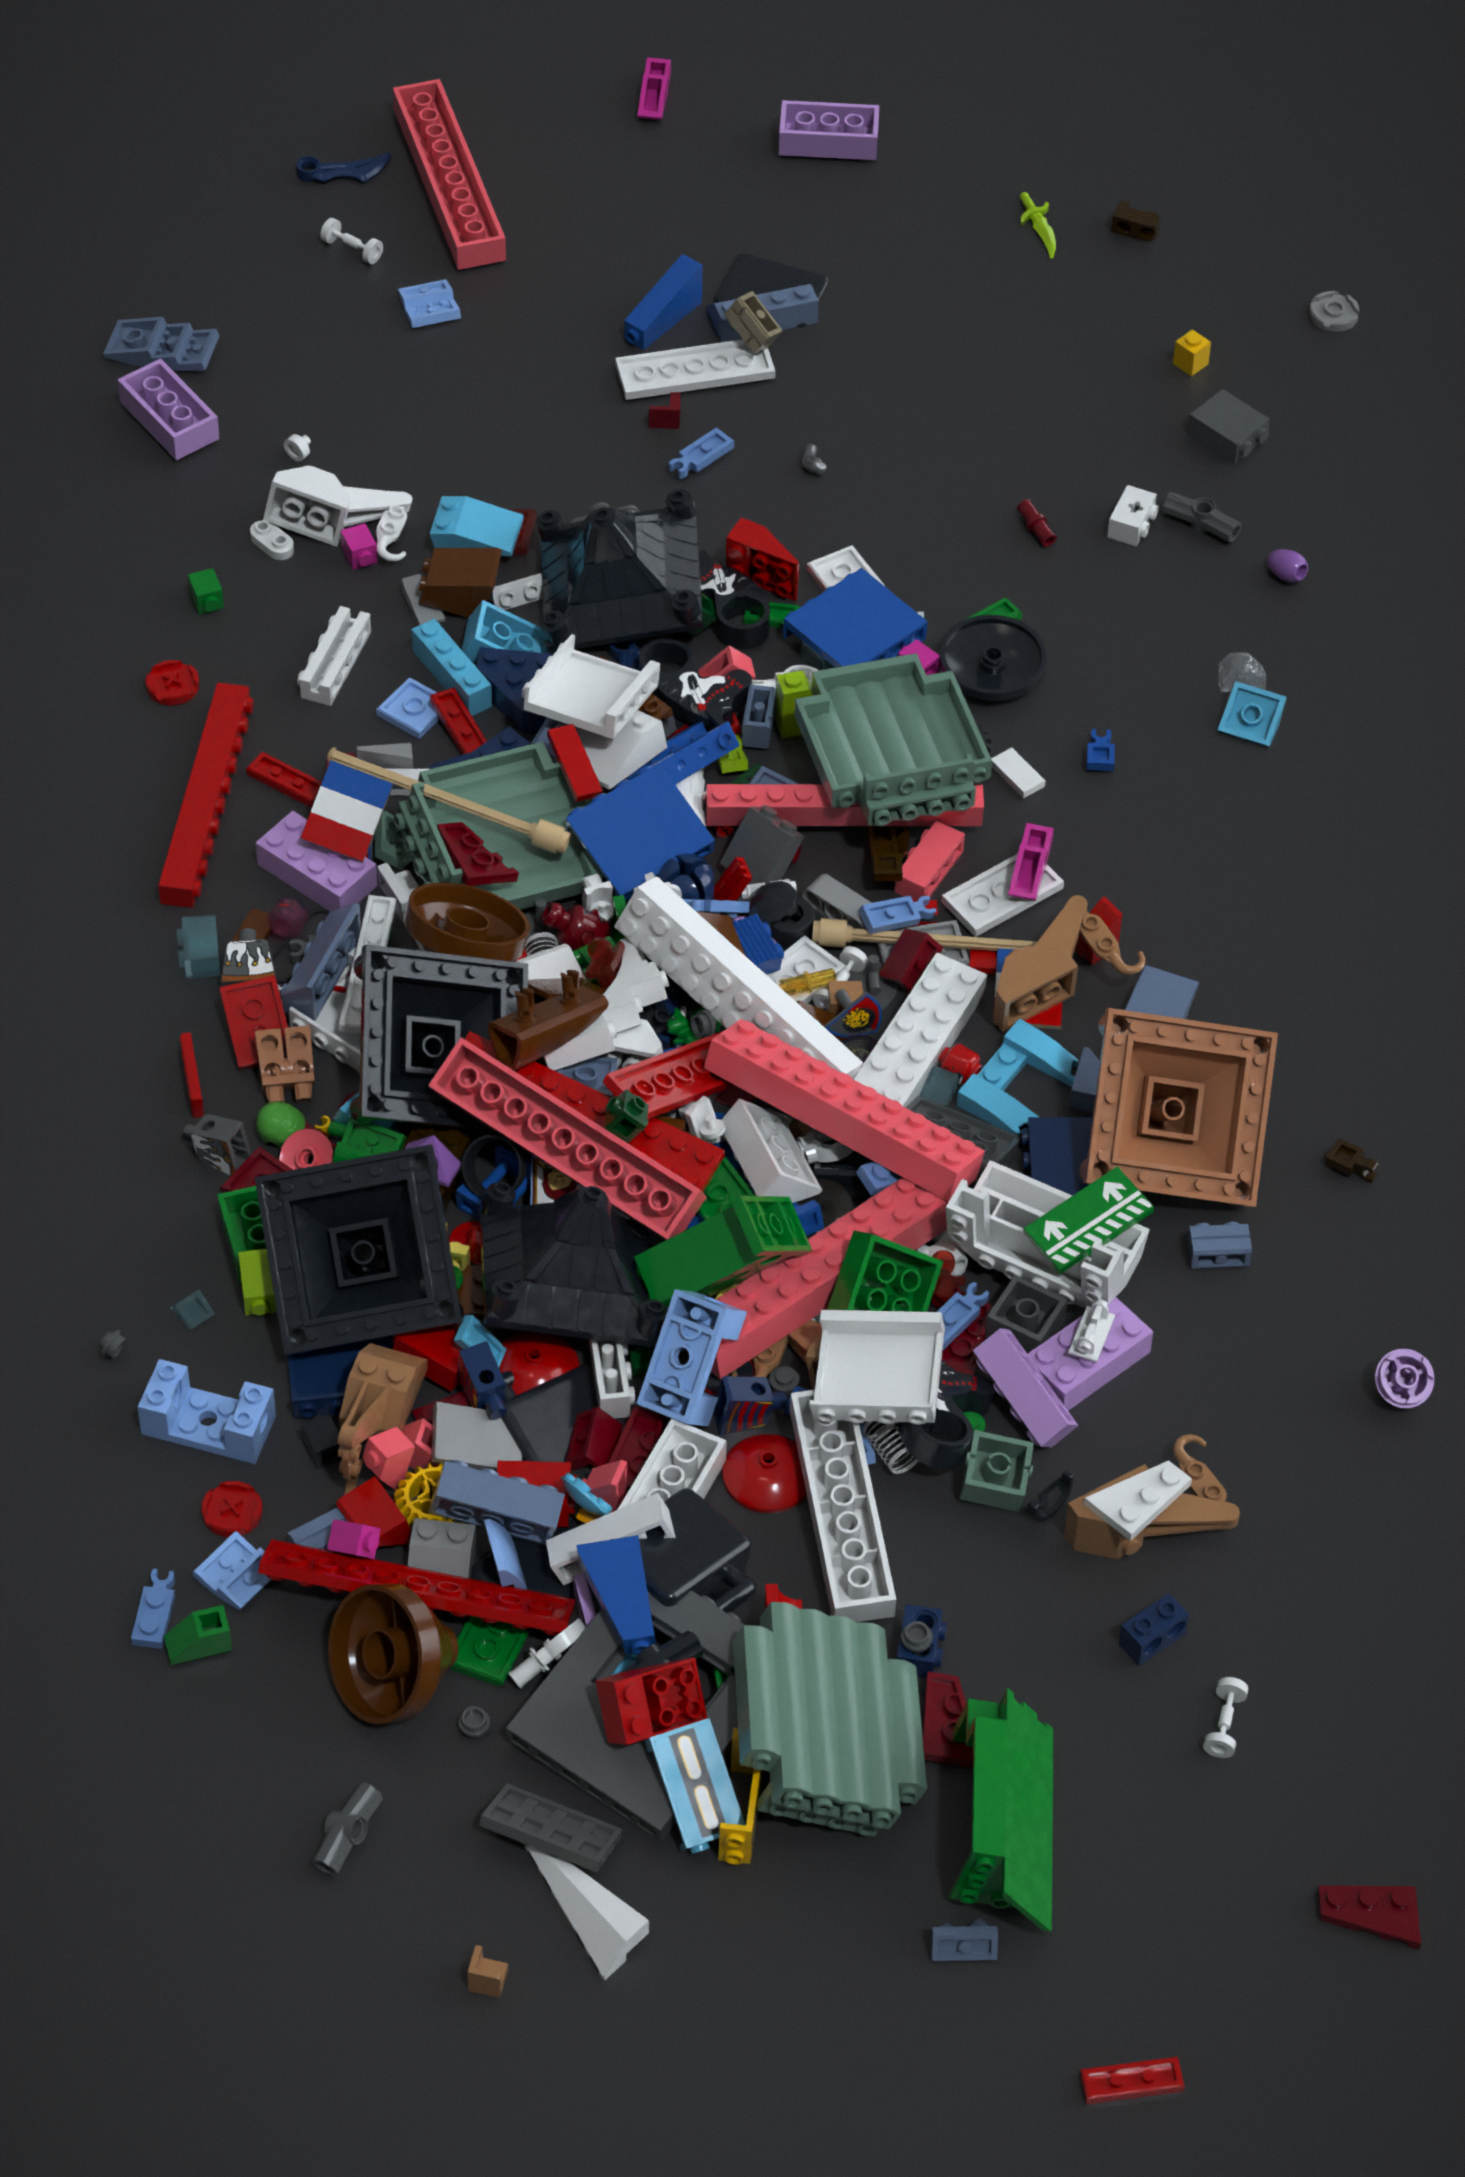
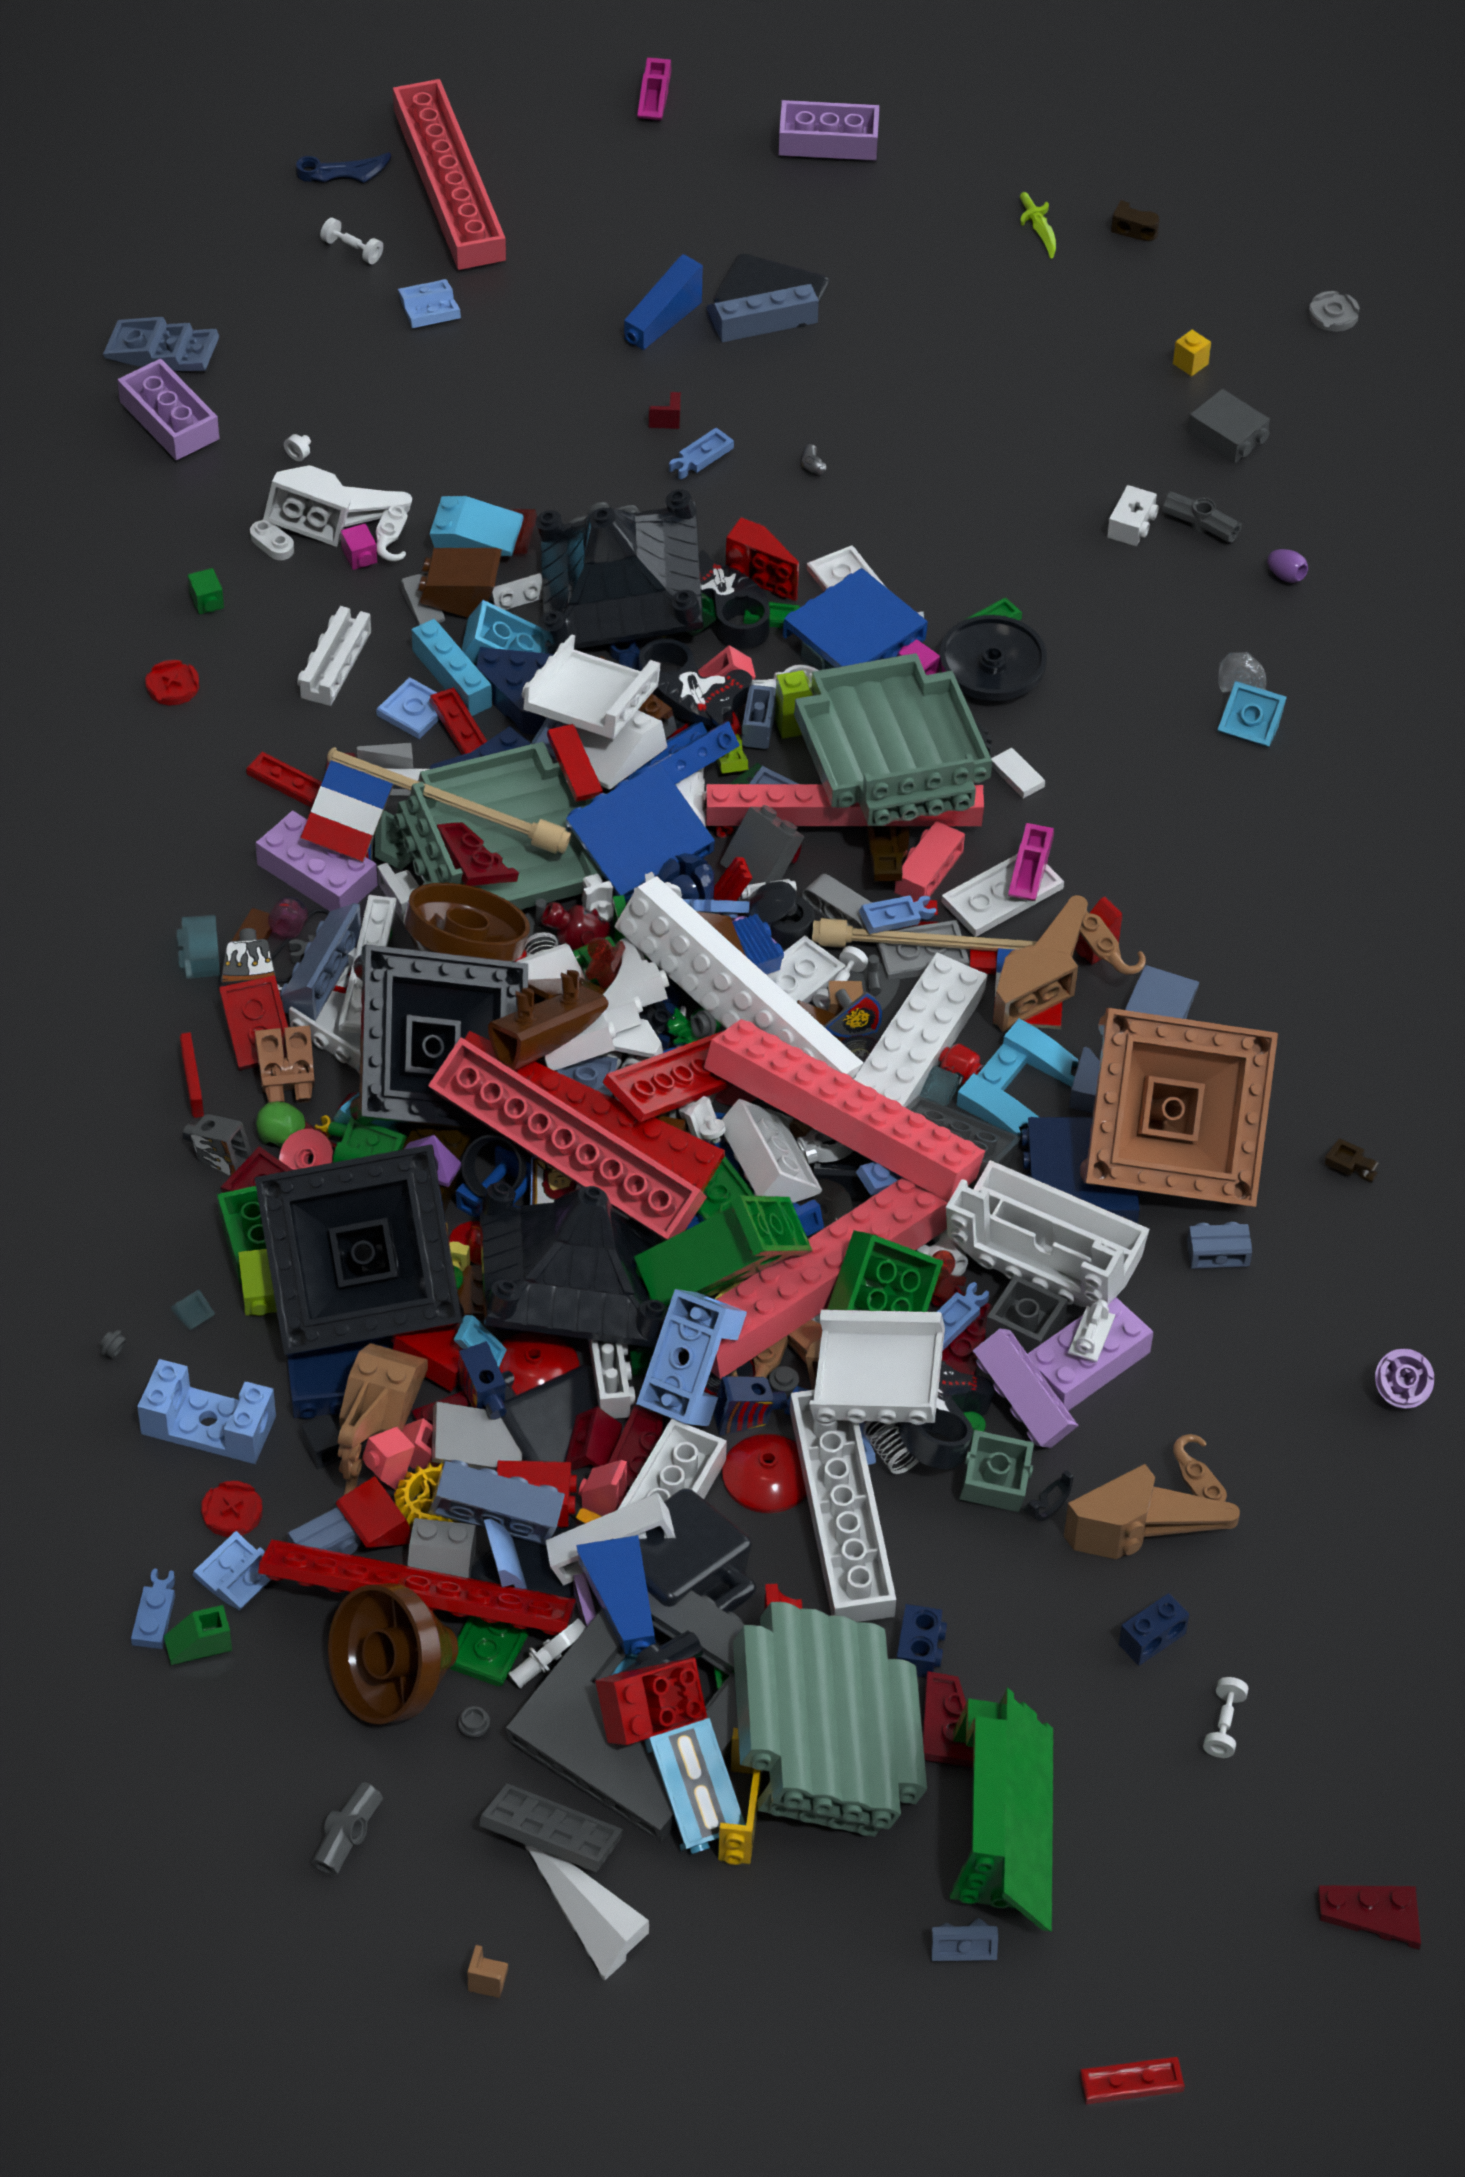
red brick [158,682,254,908] -> none
dark pink brick [327,1519,381,1559] -> none
medium azure dish [561,1472,613,1517] -> none
dark green brick [604,1089,649,1143] -> none
white plate [615,339,775,400] -> none
dark tan brick [724,291,783,354] -> none
clear yellow axle [779,968,837,996] -> none
dark red panel [879,928,943,994] -> none
dark grey plate [901,1621,933,1652] -> none
dark red pin [1017,499,1057,547] -> none
green tile [1023,1166,1154,1274] -> none
white wing [1084,1461,1192,1541] -> none
blue plate [1086,729,1115,771] -> none

